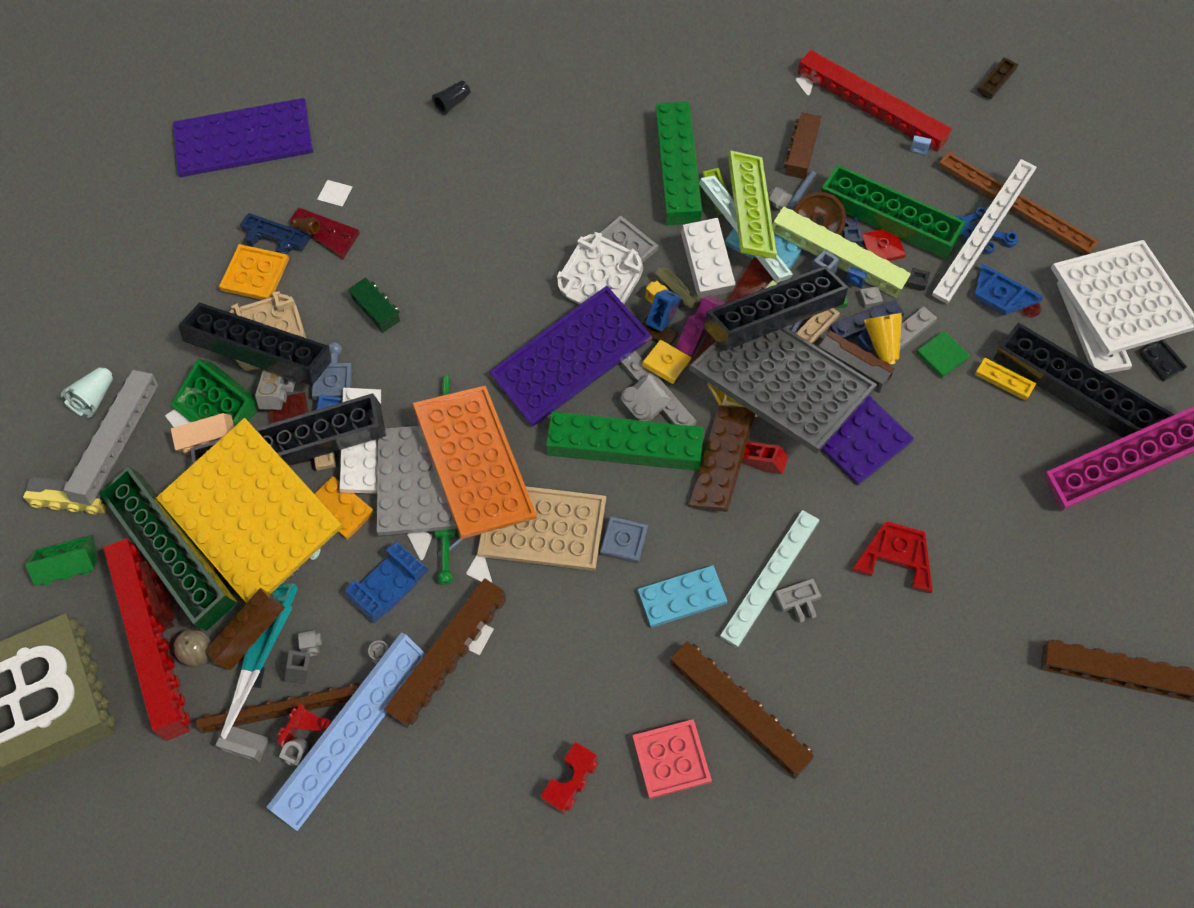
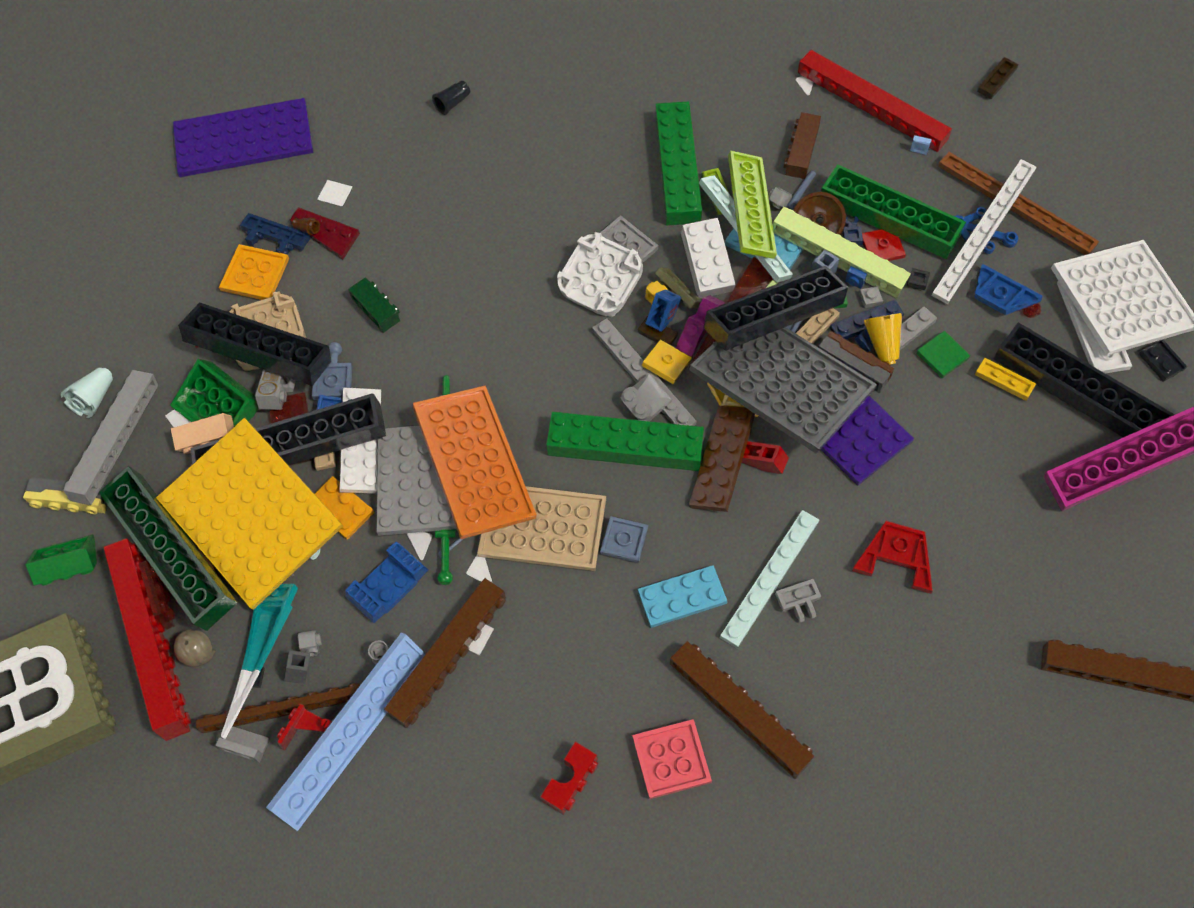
reddish brown brick [205,588,285,670] -> none
light grey plate [279,737,308,766] -> none
dark purple plate [489,285,652,427] -> none

